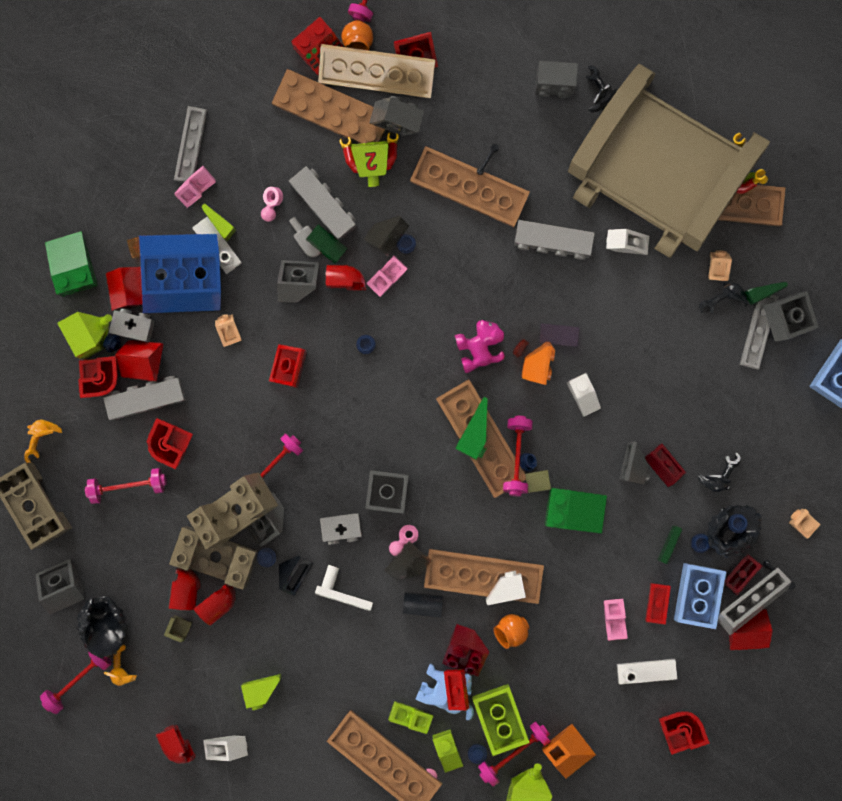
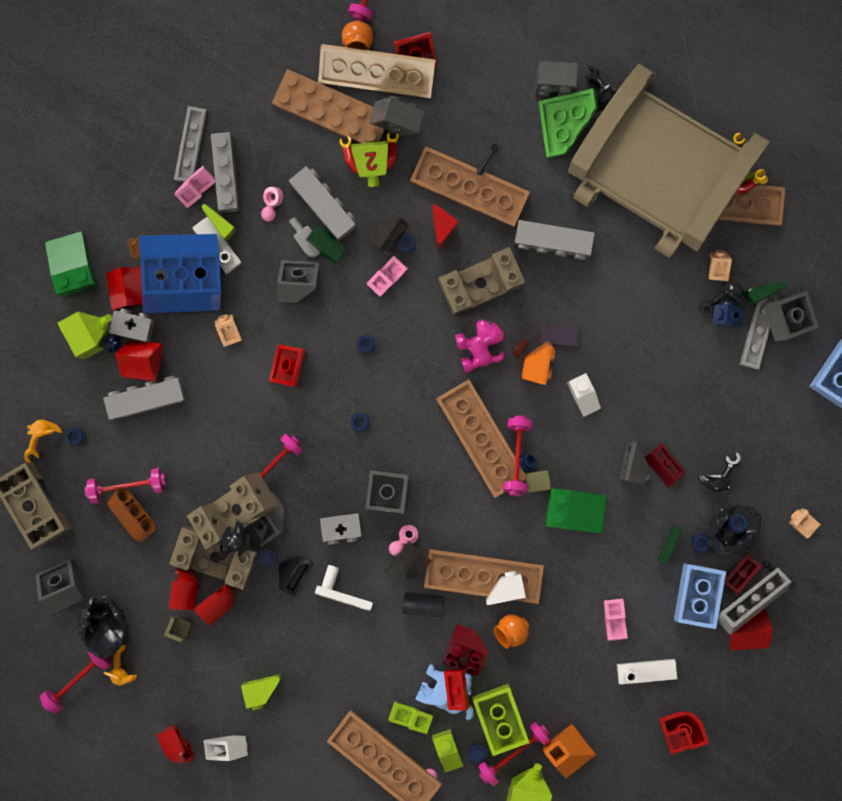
red brick [78,356,118,398] -> none
red brick [147,418,194,469] -> none
red slope [291,17,343,75] -> none
red brick [326,265,366,291] -> none
green slope [455,397,488,460] -> none
white slope [606,229,649,255] -> none
red plate [645,583,671,625] -> none
none -> dark blue plate [66,427,85,446]
none -> dark orange beam [107,488,156,542]
none -> light grey brick [211,132,240,214]
none -> black piece [215,521,251,560]
none -> dark blue plate [350,413,370,432]
none -> red slope [432,205,458,249]
none -> dark tan plate [438,247,525,316]
none -> bright green plate [539,89,598,158]
none -> dark blue brick [712,302,745,327]

